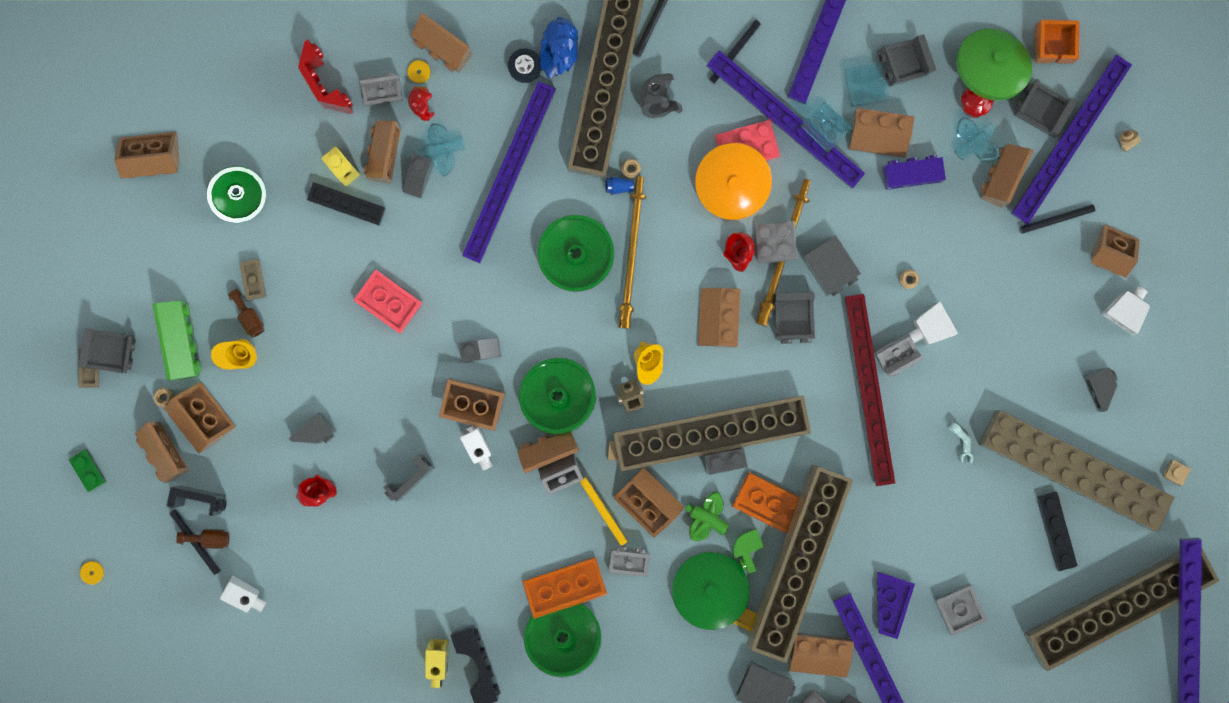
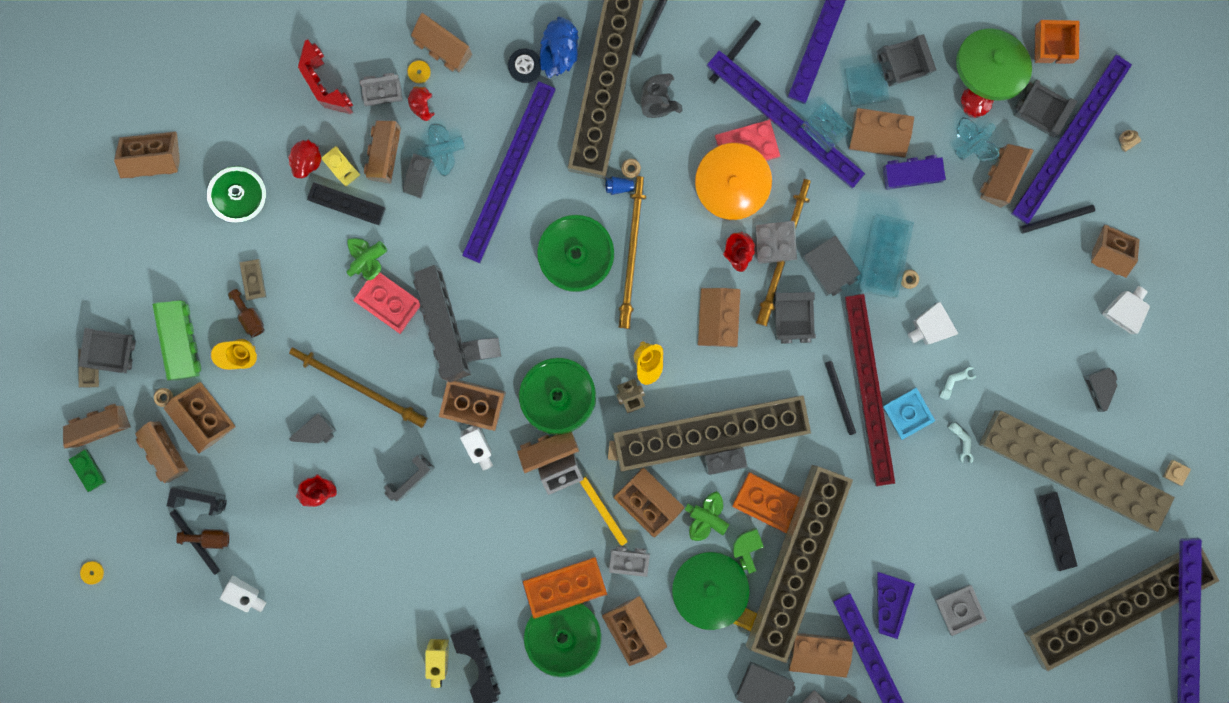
light grey bracket [875,334,923,377] -> none
none -> medium nougat slope [63,404,131,449]
none -> red hair [289,139,322,179]
none -> pearl gold bar [289,347,428,428]
none -> bright green plant [346,238,388,280]
none -> dark grey brick [414,265,471,383]
none -> medium nougat slope [602,596,668,666]
none -> black bar [825,360,856,435]
none -> clear light blue brick [857,214,914,299]
none -> medium azure plate [883,388,935,440]
none -> light aqua arm [940,367,976,400]

